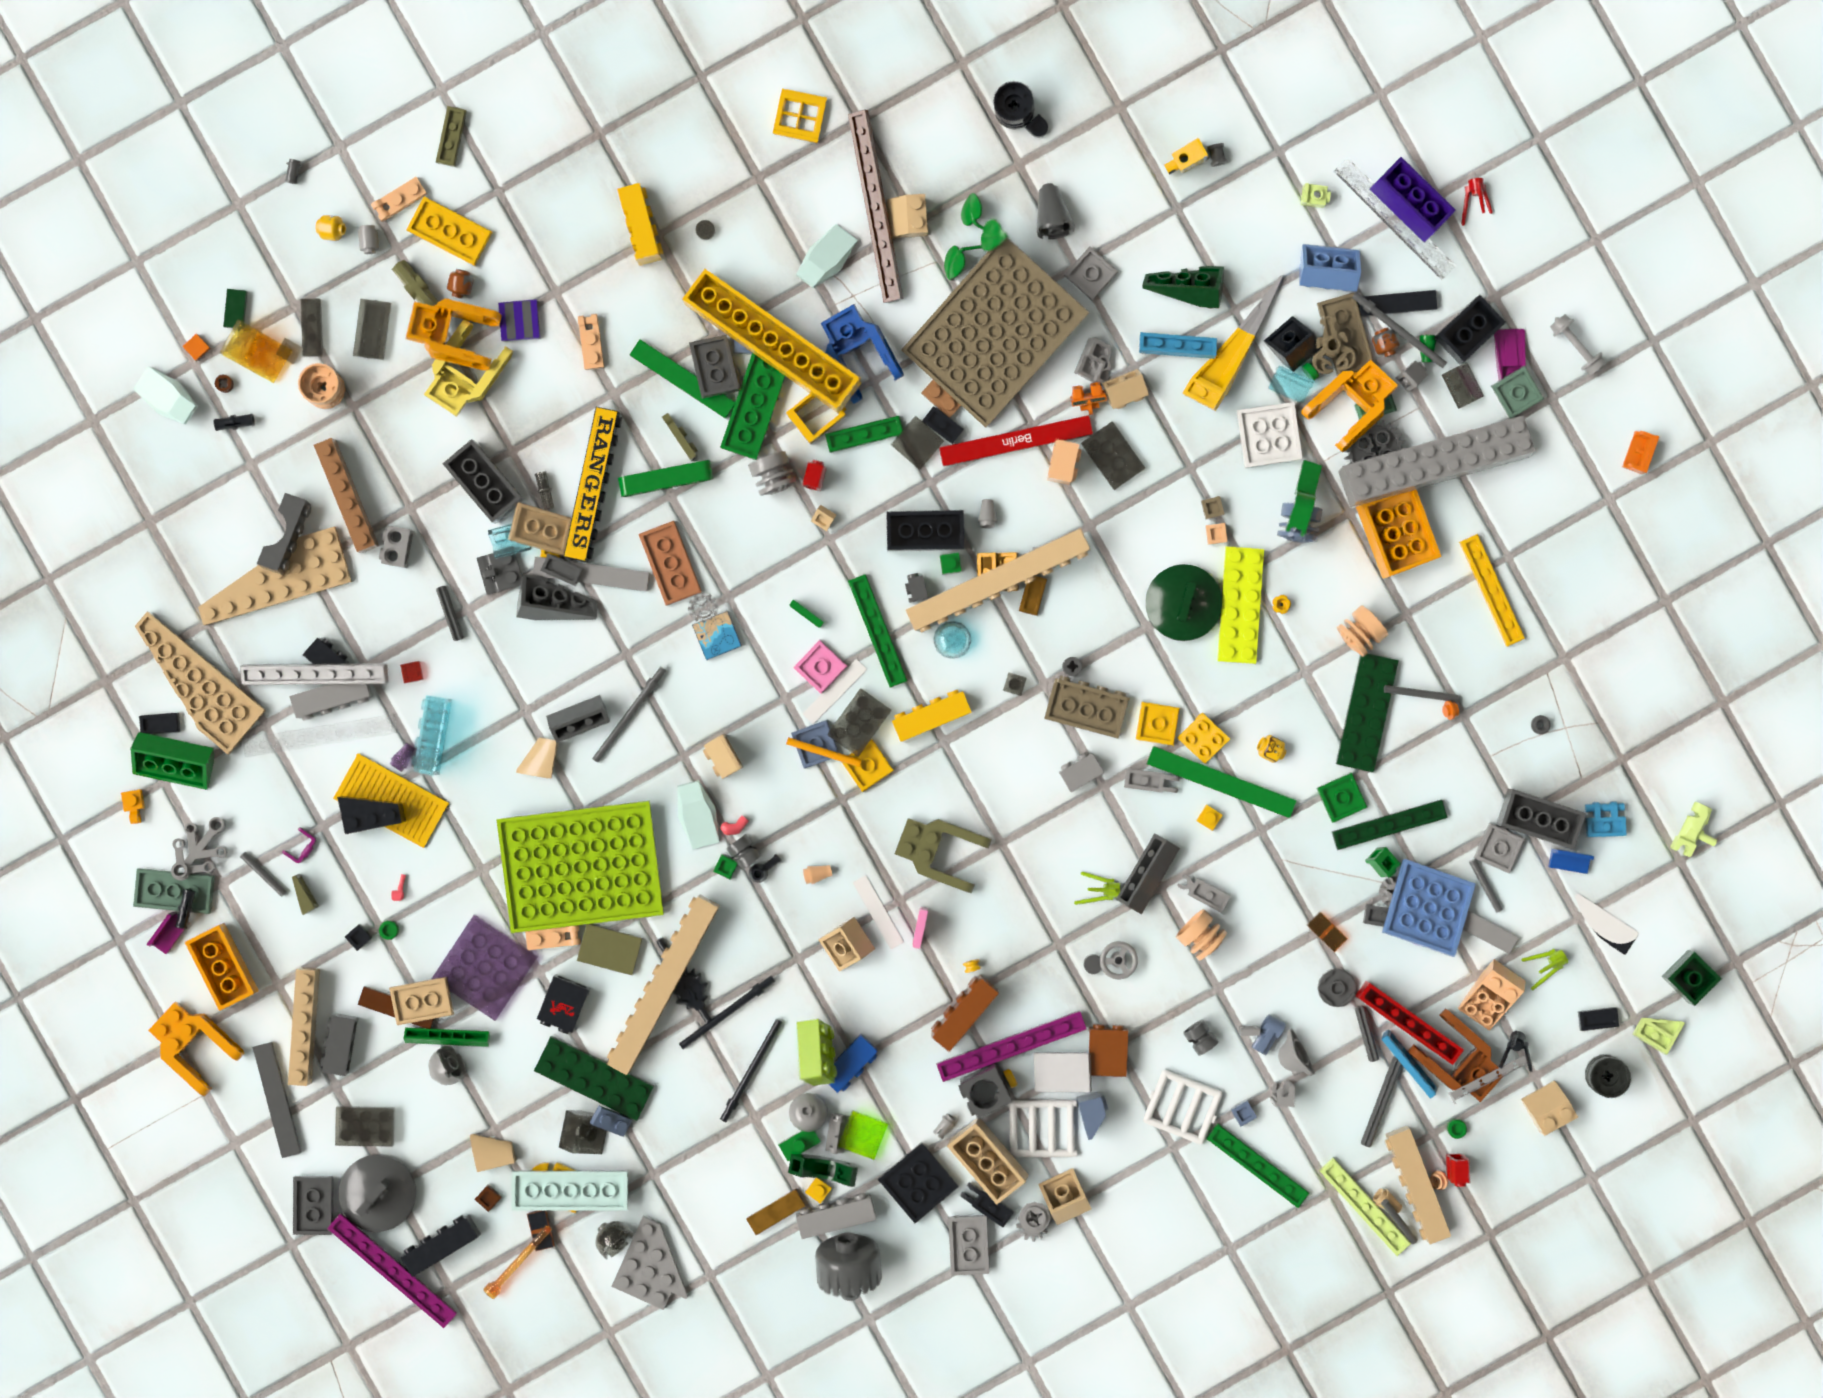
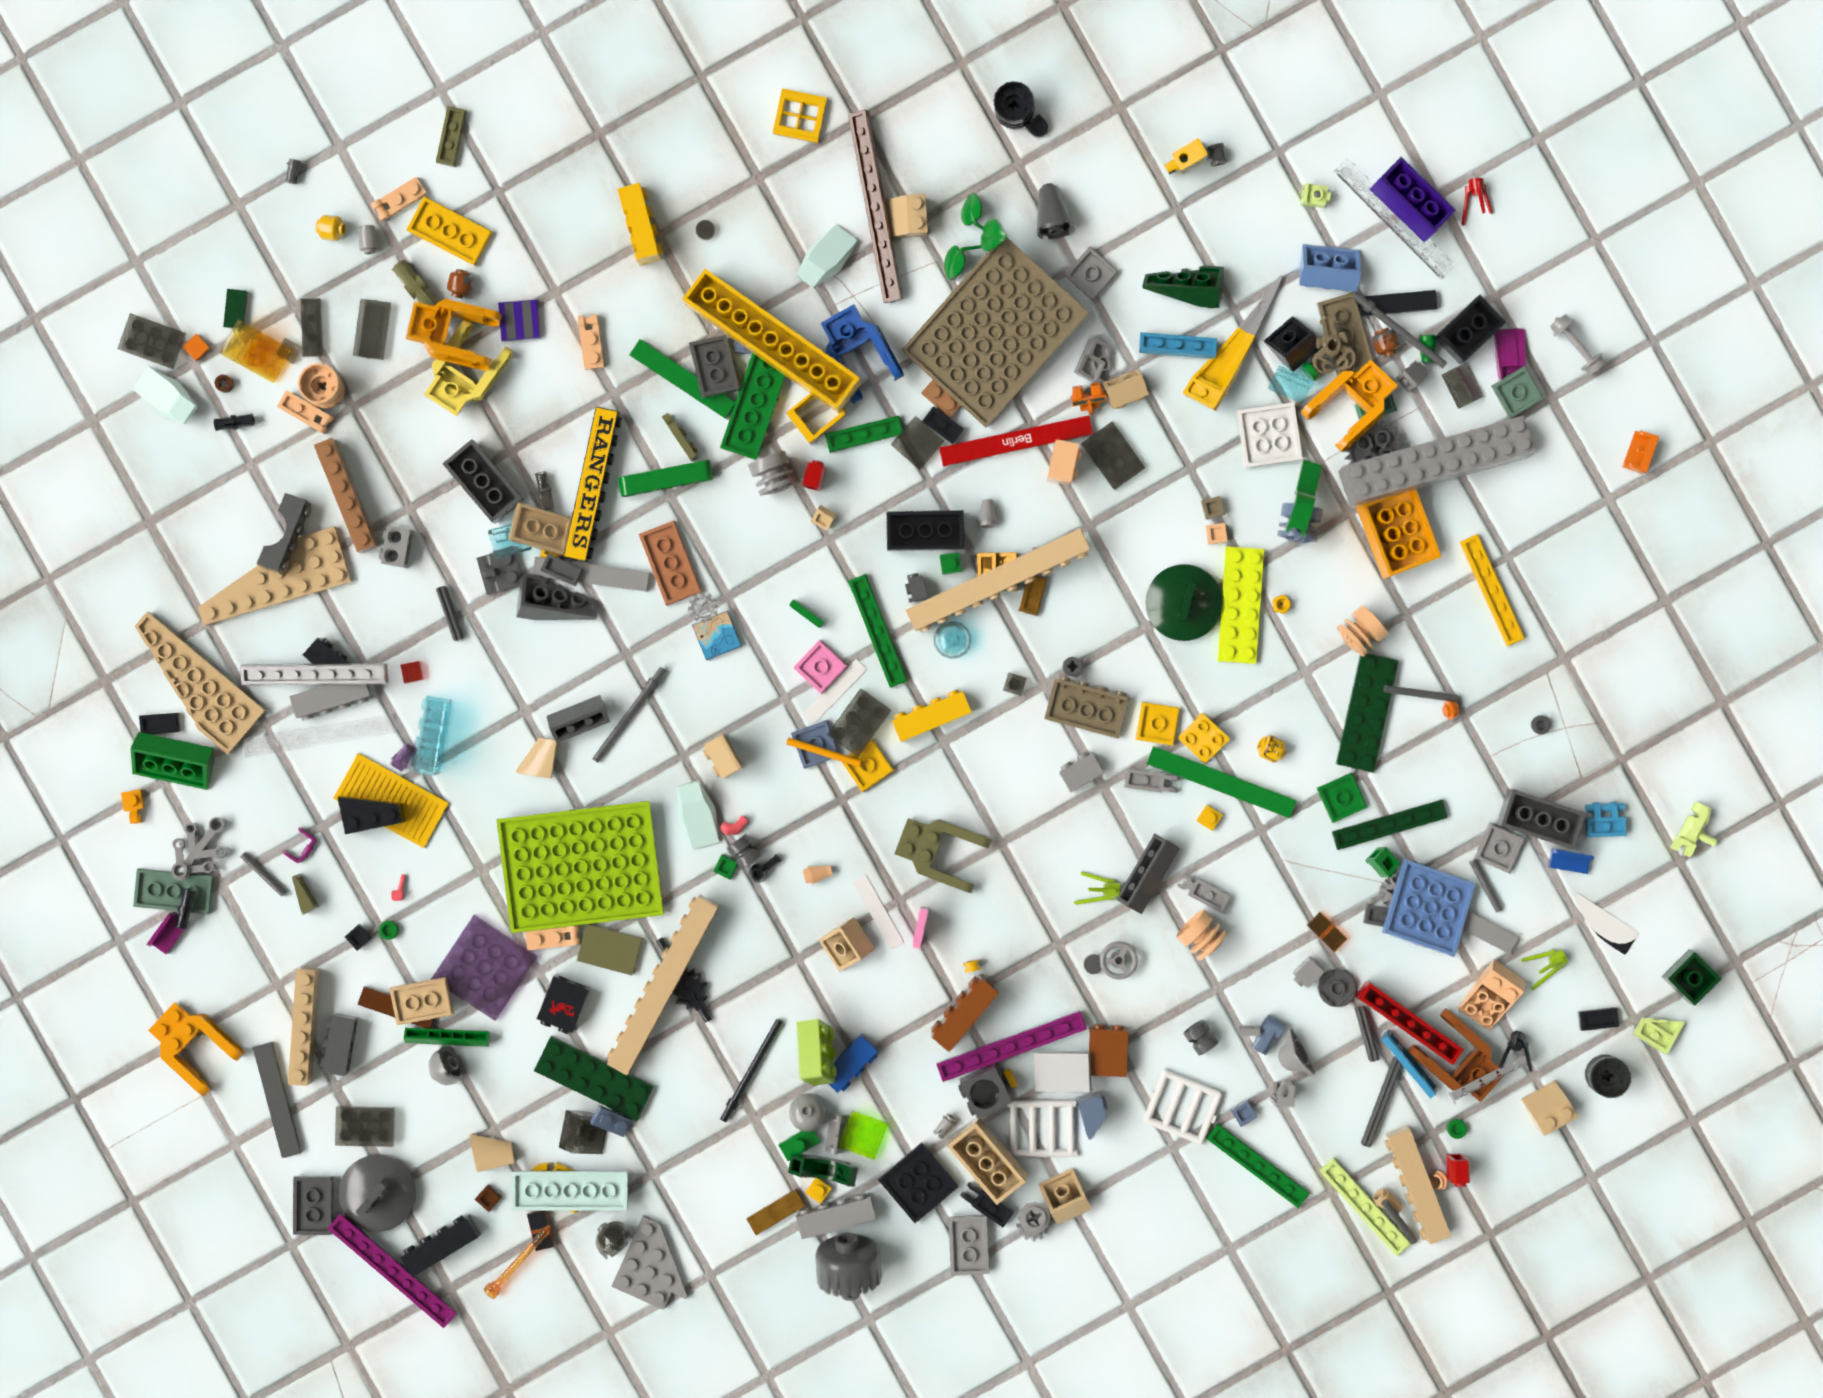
light orange brick [185,923,259,1011] -> none
black bar [679,975,776,1049] -> none
none -> clear smoke plate [117,313,186,369]
none -> light nougat plate [277,390,334,434]
none -> light grey brick [1292,957,1324,988]

